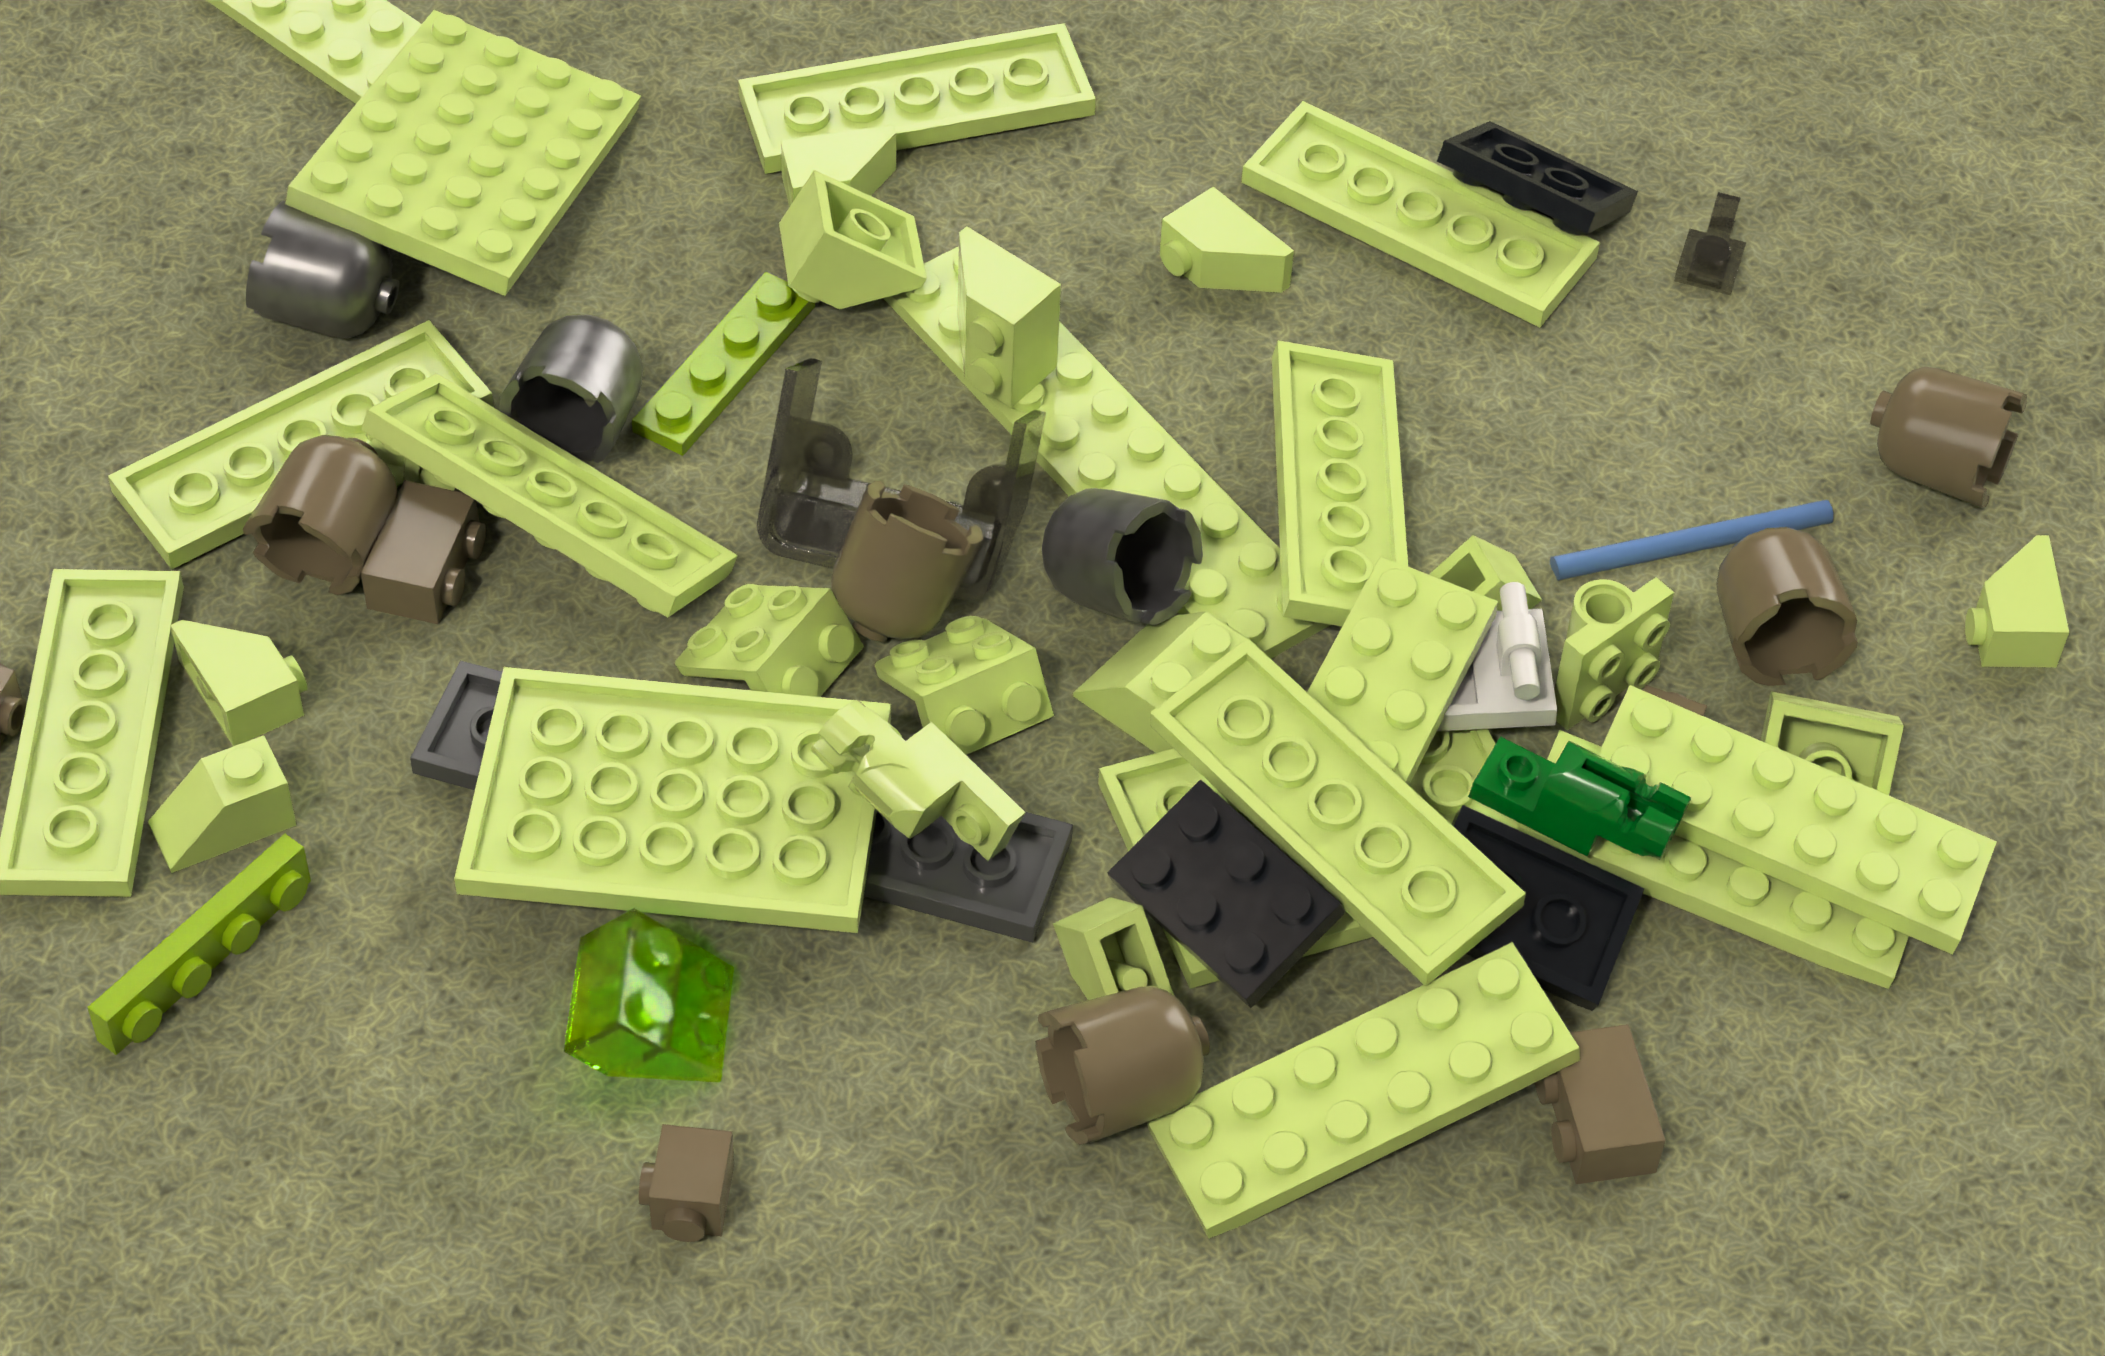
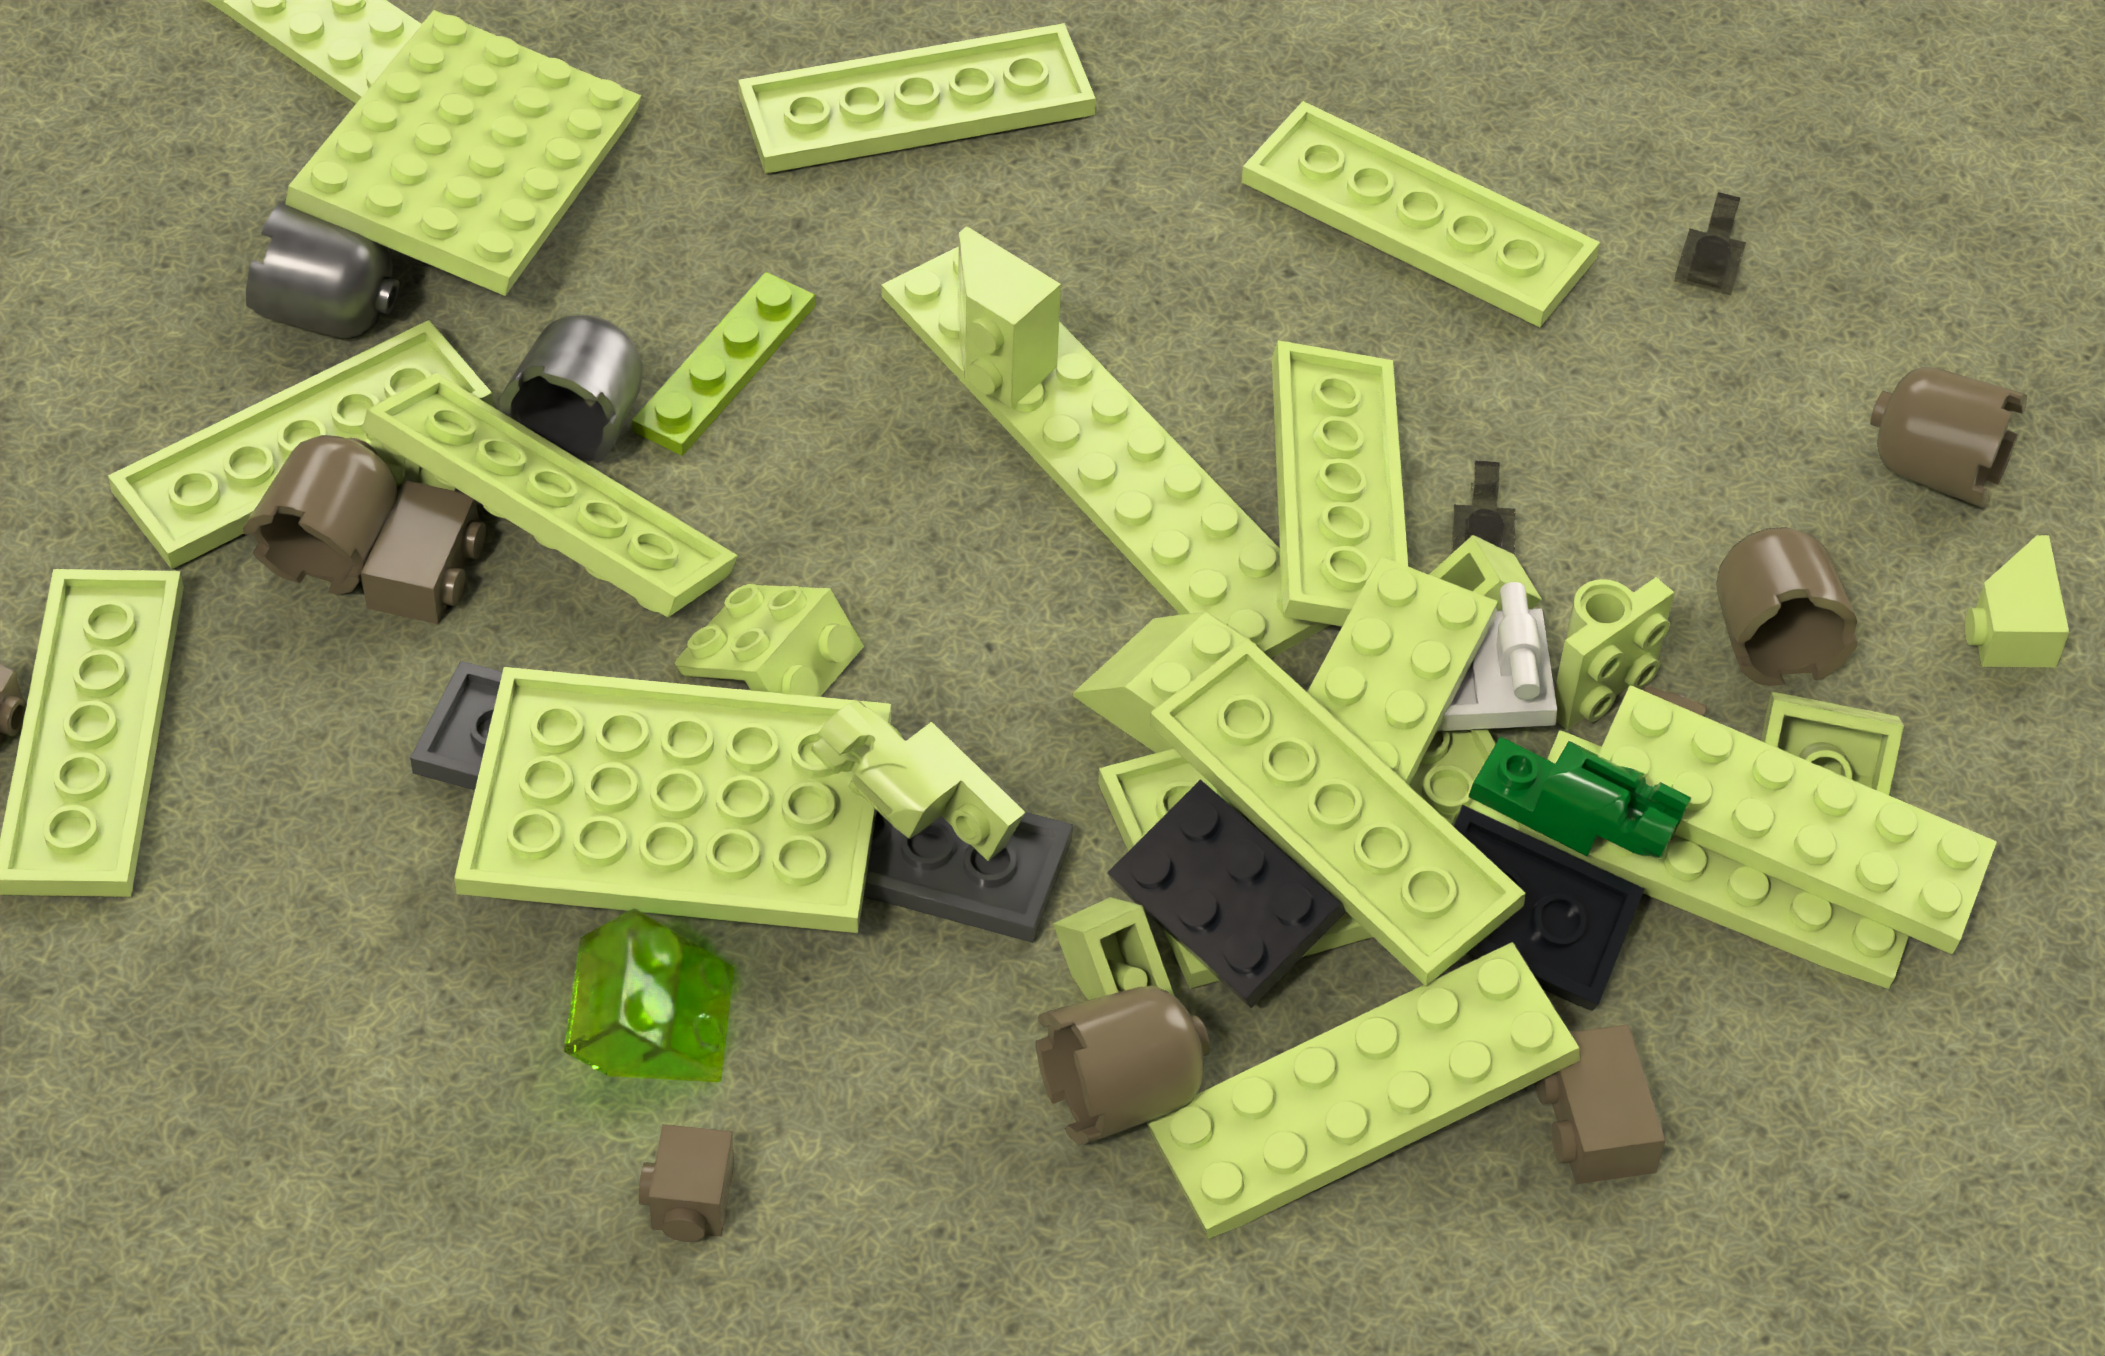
lime plate [87,833,311,1055] -> none
yellowish green slope [148,735,296,873] -> none
yellowish green slope [170,620,308,746] -> none
clear smoke windscreen [757,358,1046,600] -> none
yellowish green slope [779,170,927,309] -> none
yellowish green slope [781,124,896,207] -> none
dark tan cylinder [831,481,983,642] -> none
yellowish green bracket [875,616,1054,755] -> none
flat silver cylinder [1042,488,1203,625] -> none
yellowish green slope [1160,187,1294,293] -> none
black plate [1437,121,1638,235] -> none
medium blue axle [1550,500,1833,580] -> none
none -> clear smoke plate [1451,460,1515,555]

